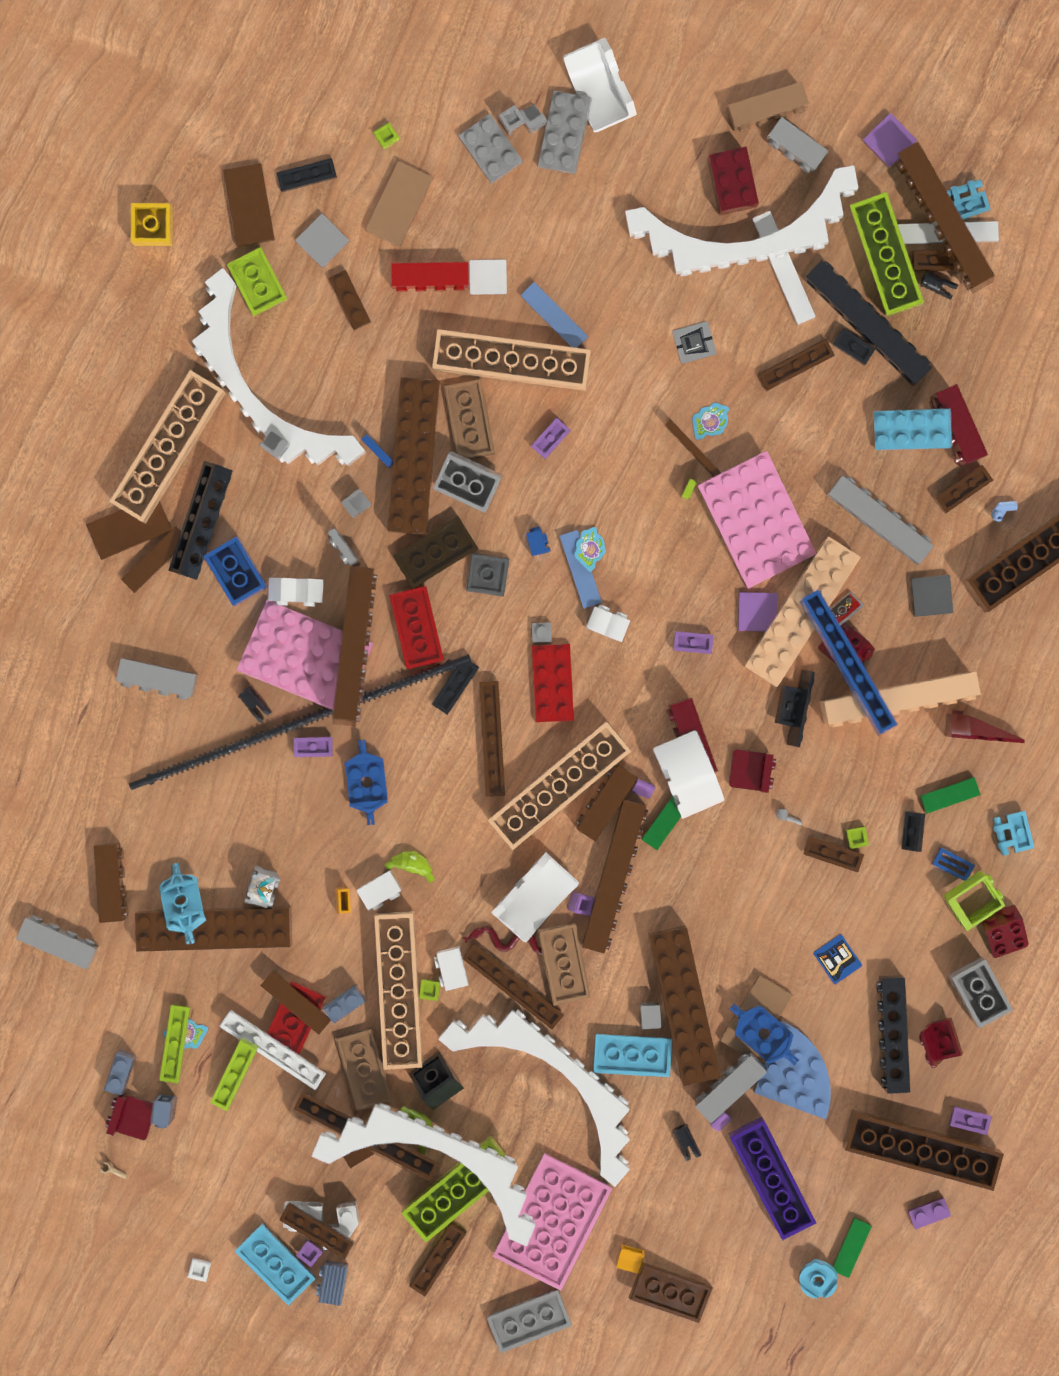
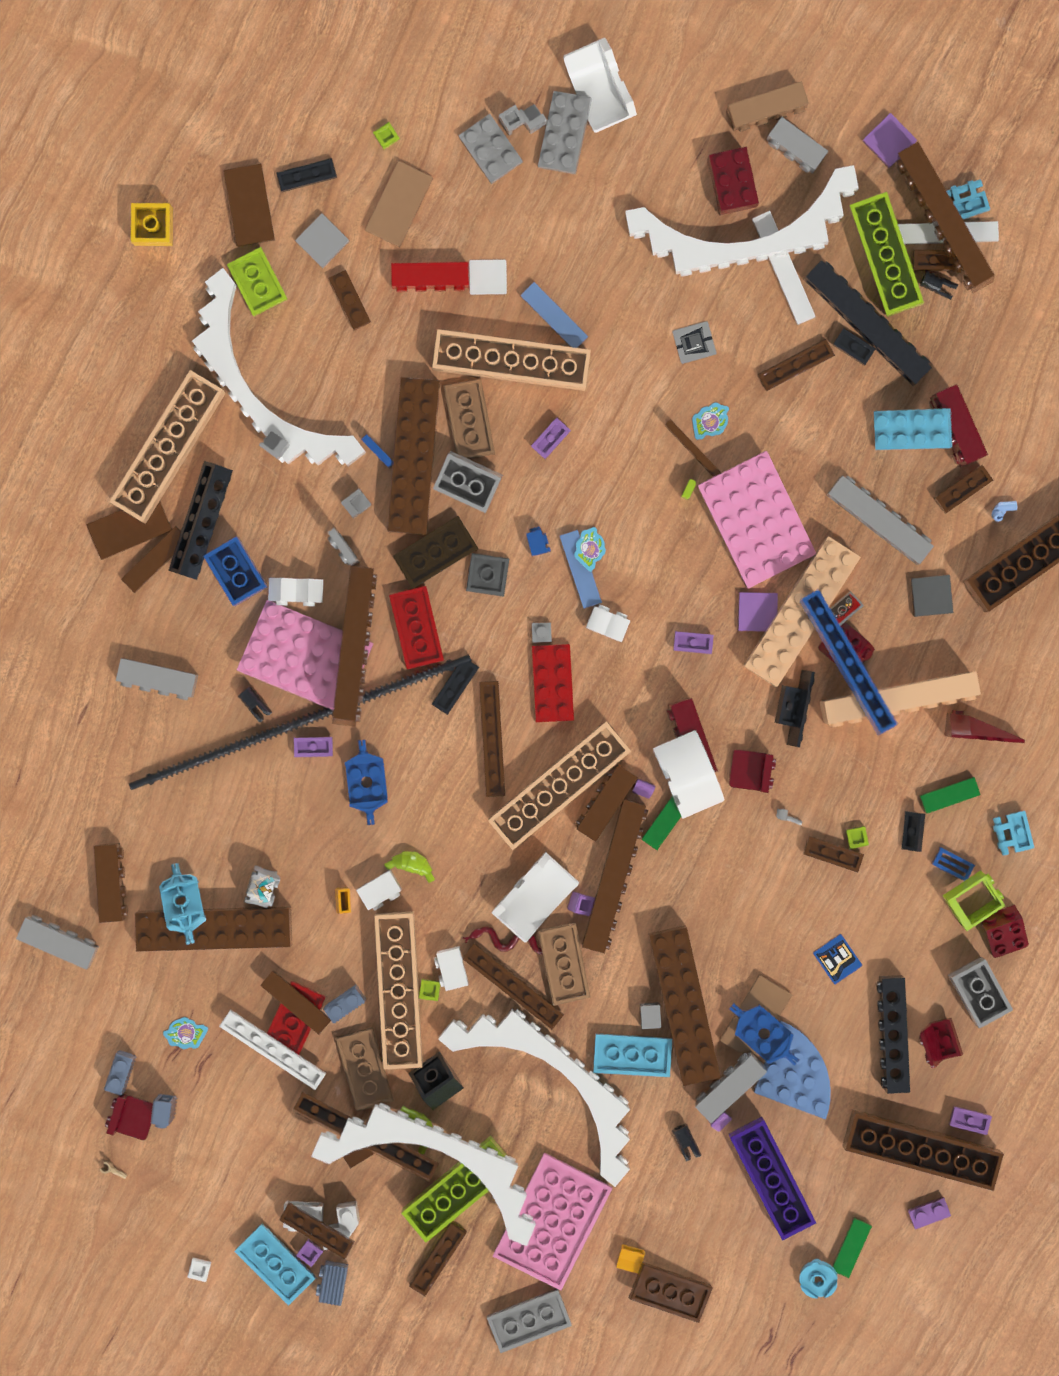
lime plate [159,1004,191,1084] -> none
lime plate [210,1038,259,1111] -> none

